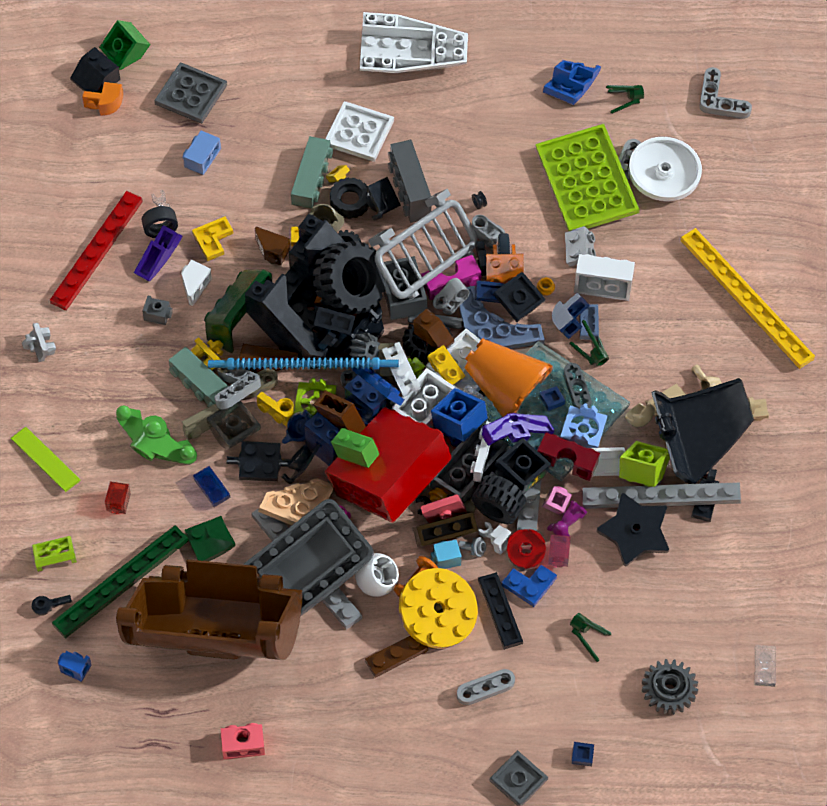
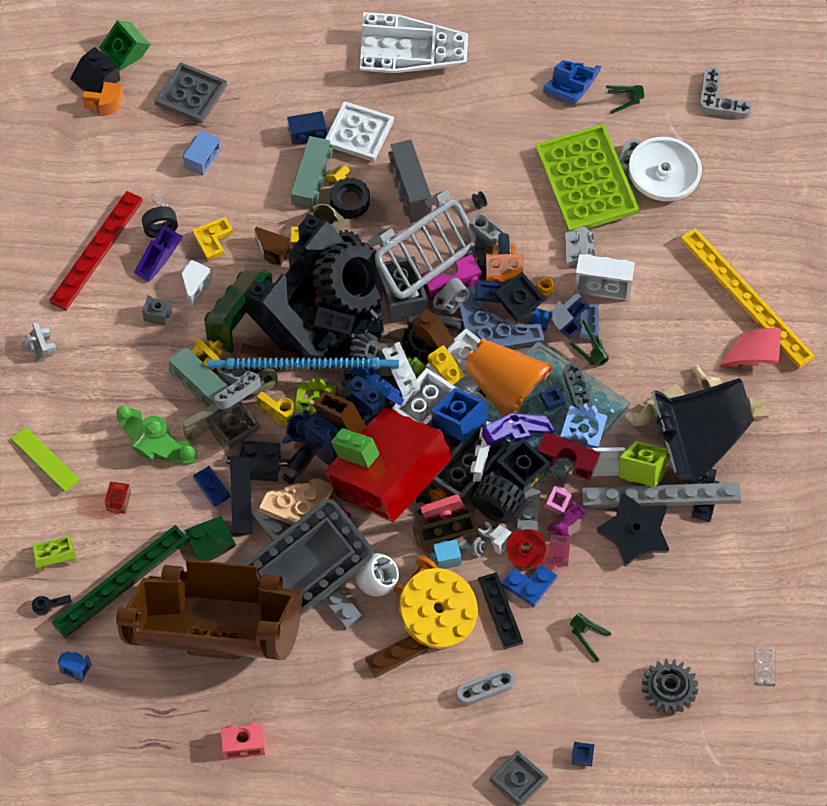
black hat [366,177,401,221] -> none
none -> black tile [230,457,252,535]
none -> dark blue brick [287,111,327,145]
none -> blue tile [528,308,552,331]
none -> coral slope [721,328,781,368]

